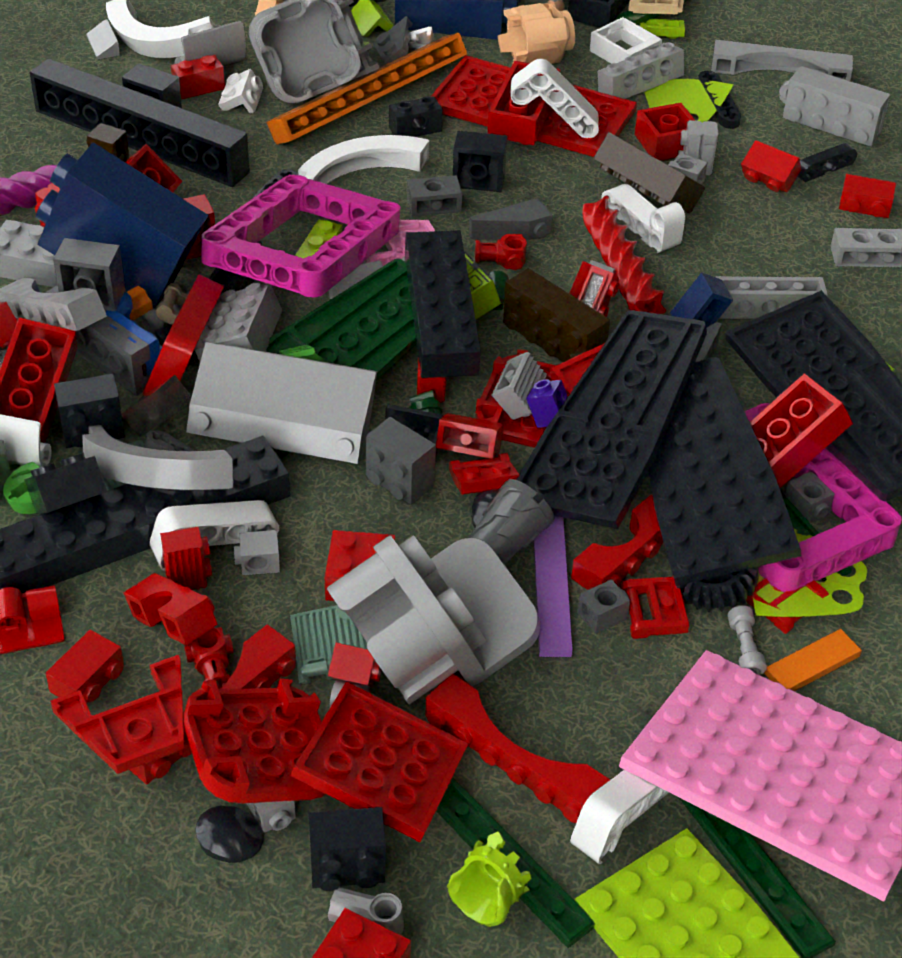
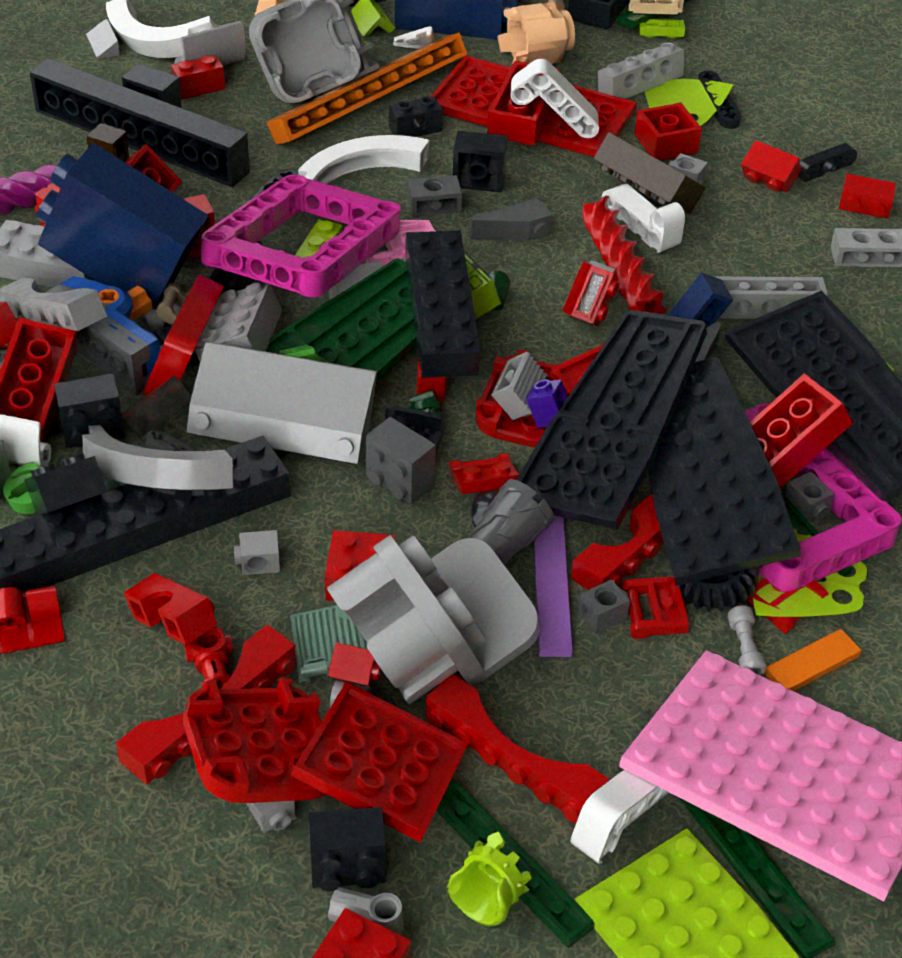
red brick [45,629,124,704] -> none
red wing [50,655,185,774] -> none
dark grey brick [53,238,126,311] -> none
white beam [150,500,279,571] -> none
red brick [160,527,212,590] -> none
black hat [195,806,264,863] -> none
white bracket [218,69,263,113] -> none
dark grey wing [373,16,413,64] -> none
red brick [436,413,504,459] -> none
red connector [475,234,527,270] -> none
dark brown brick [503,268,610,362] -> none
white window [590,17,662,64] -> none
light grey brick [678,120,718,175] -> none
light grey arch [711,40,853,81] -> none
light grey piece [779,66,890,146] -> none

